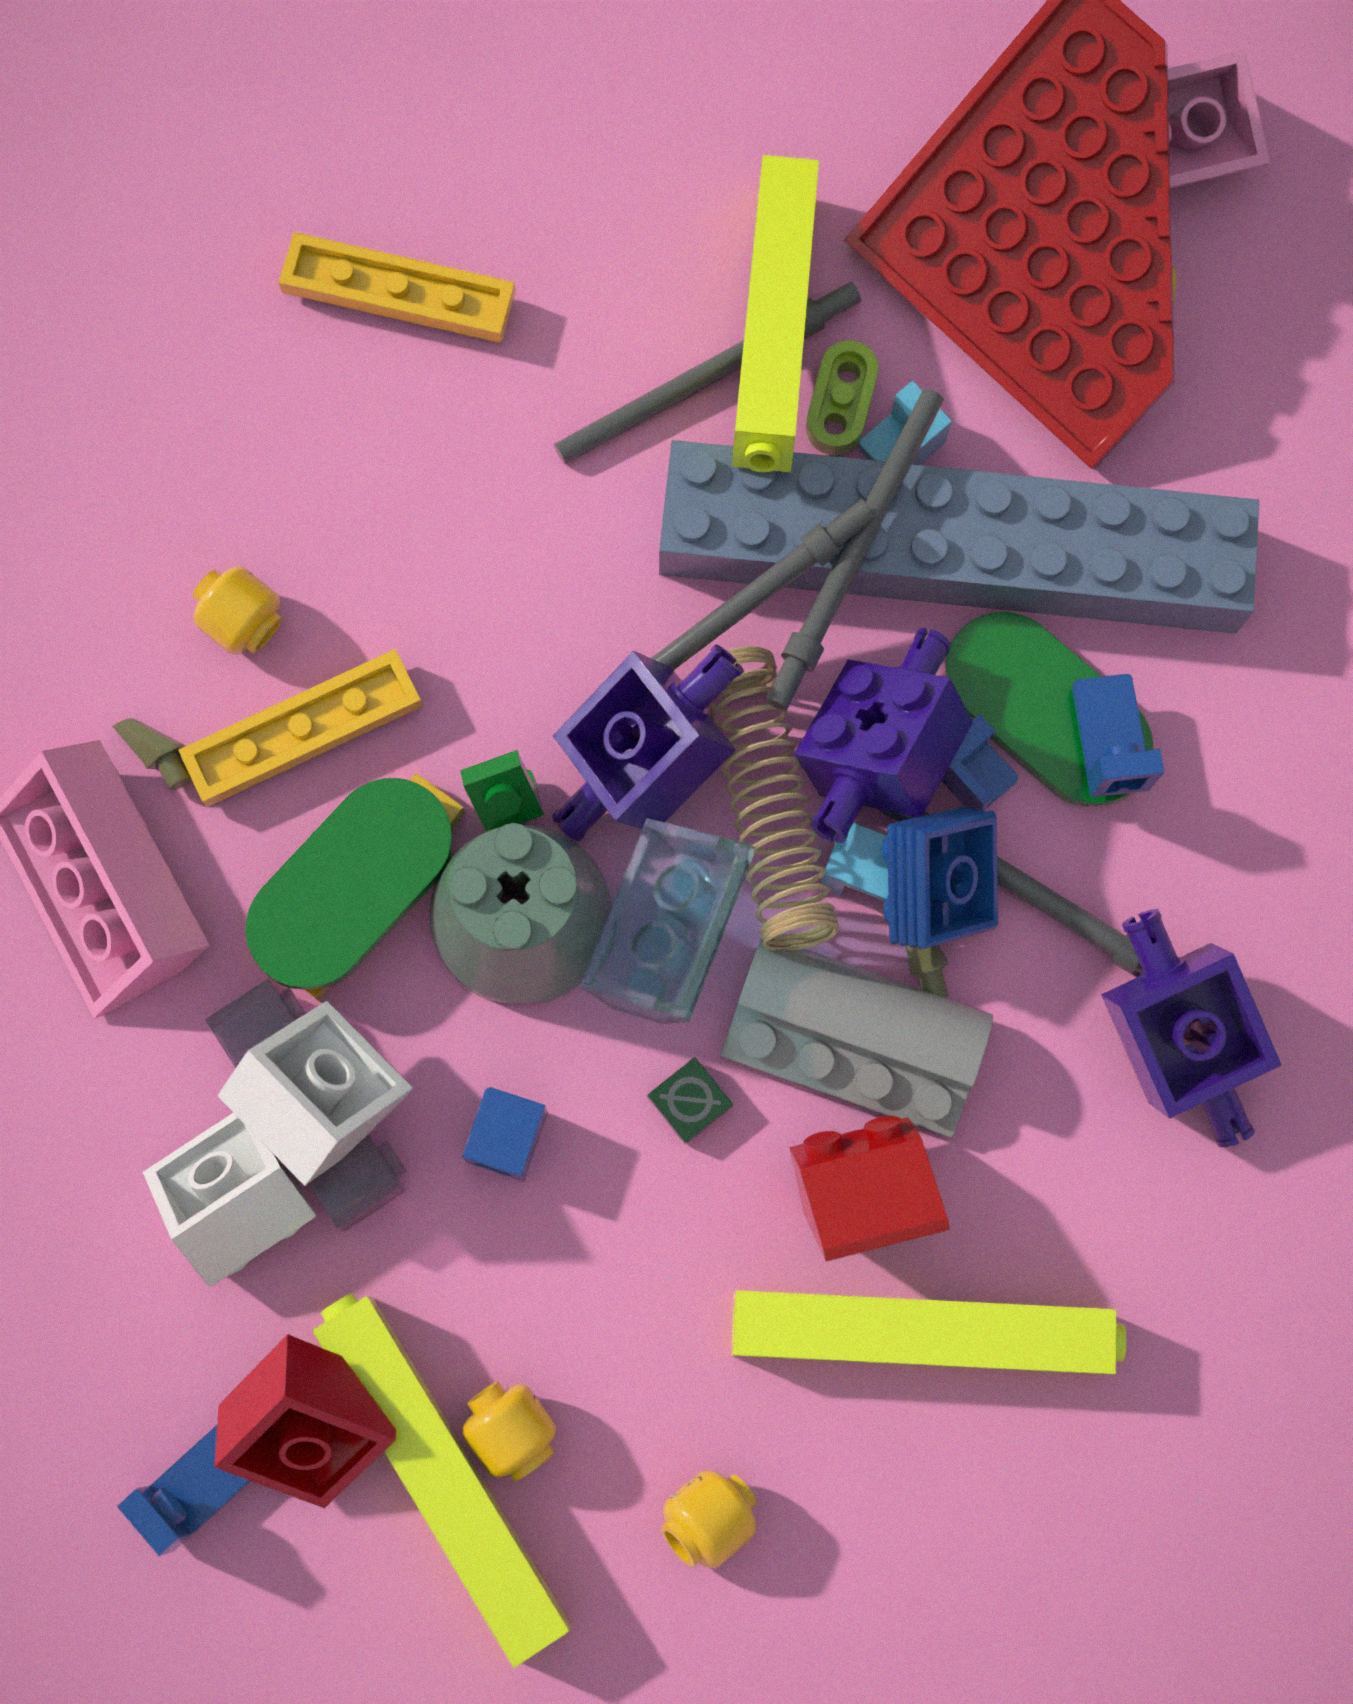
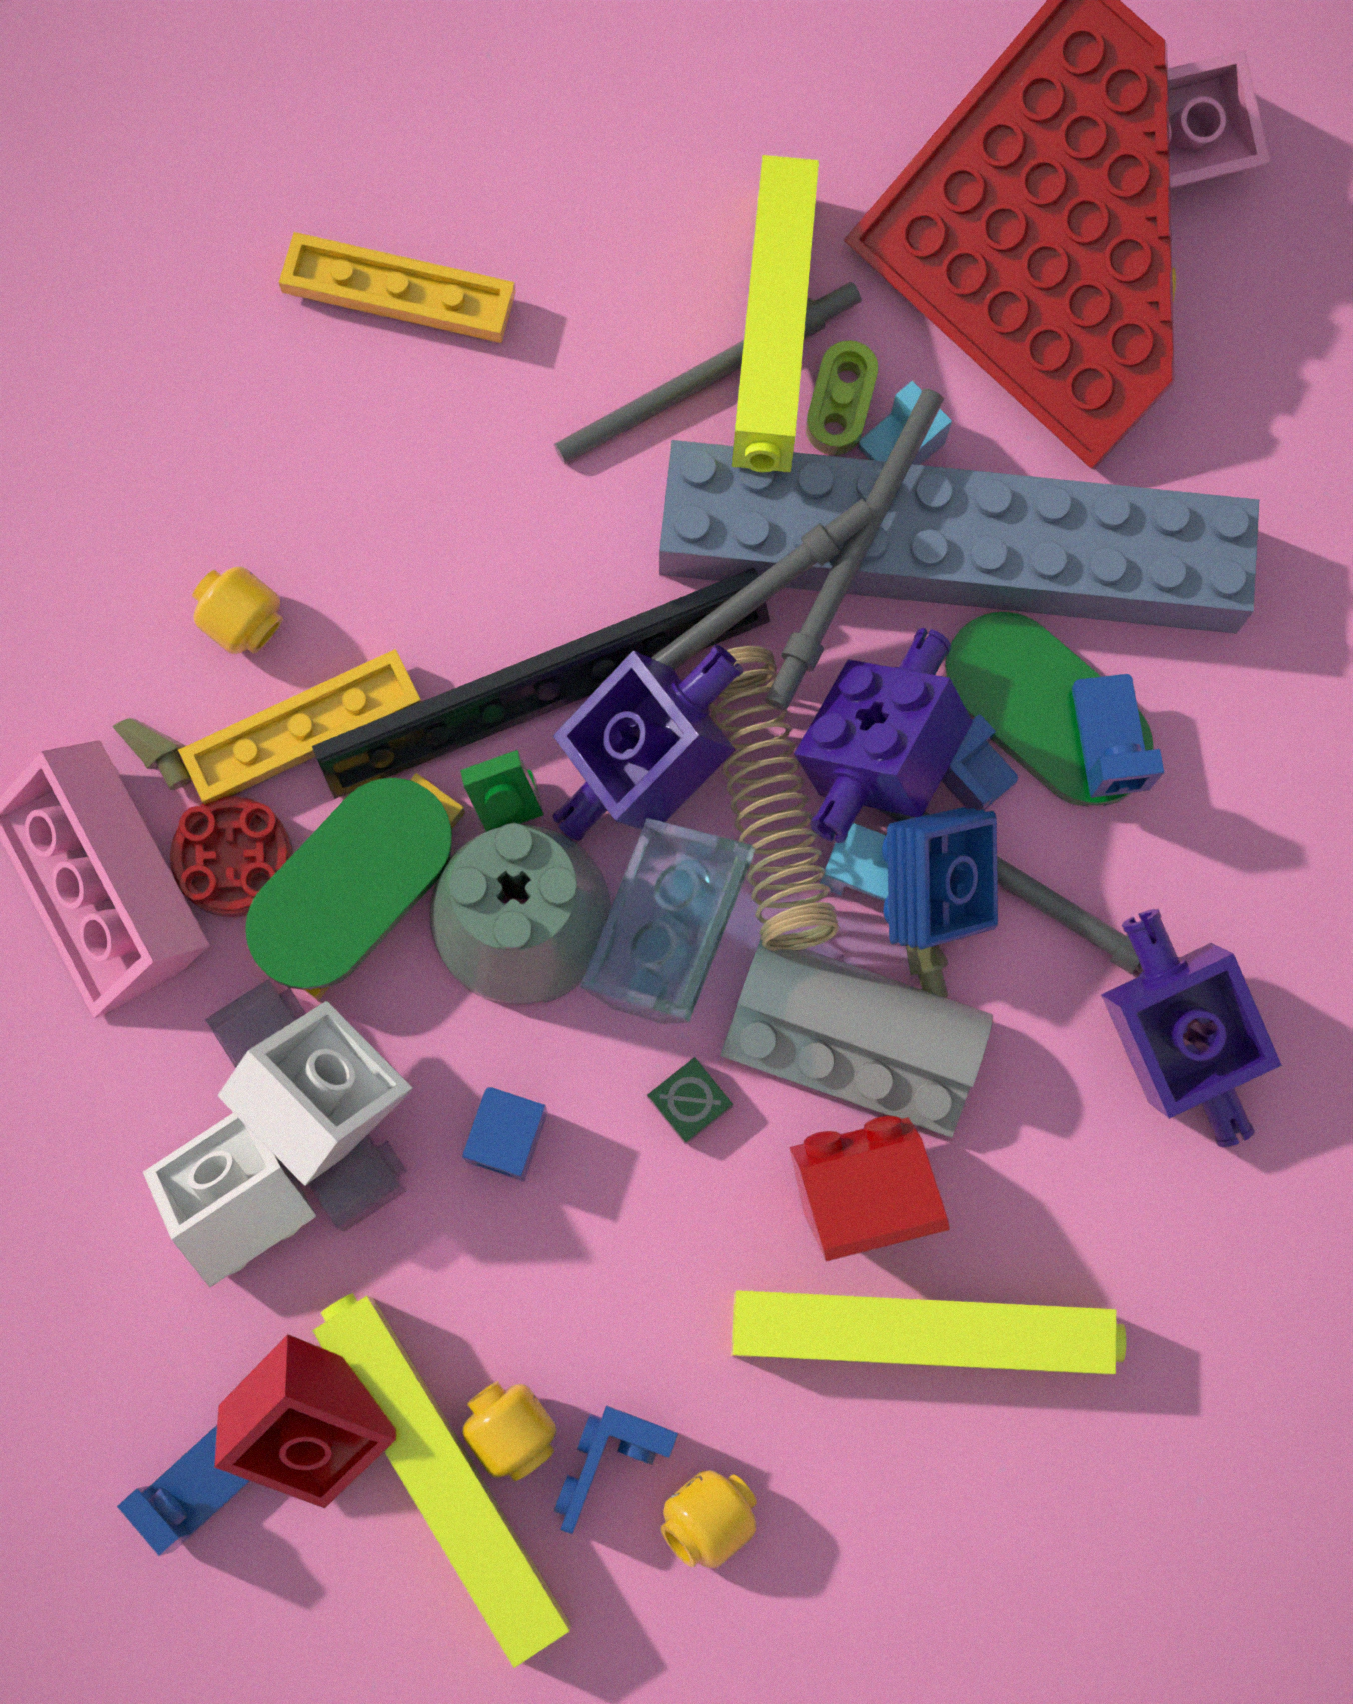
none -> red tile [170,796,293,917]
none -> black tile [312,568,770,799]
none -> blue bracket [554,1406,678,1534]

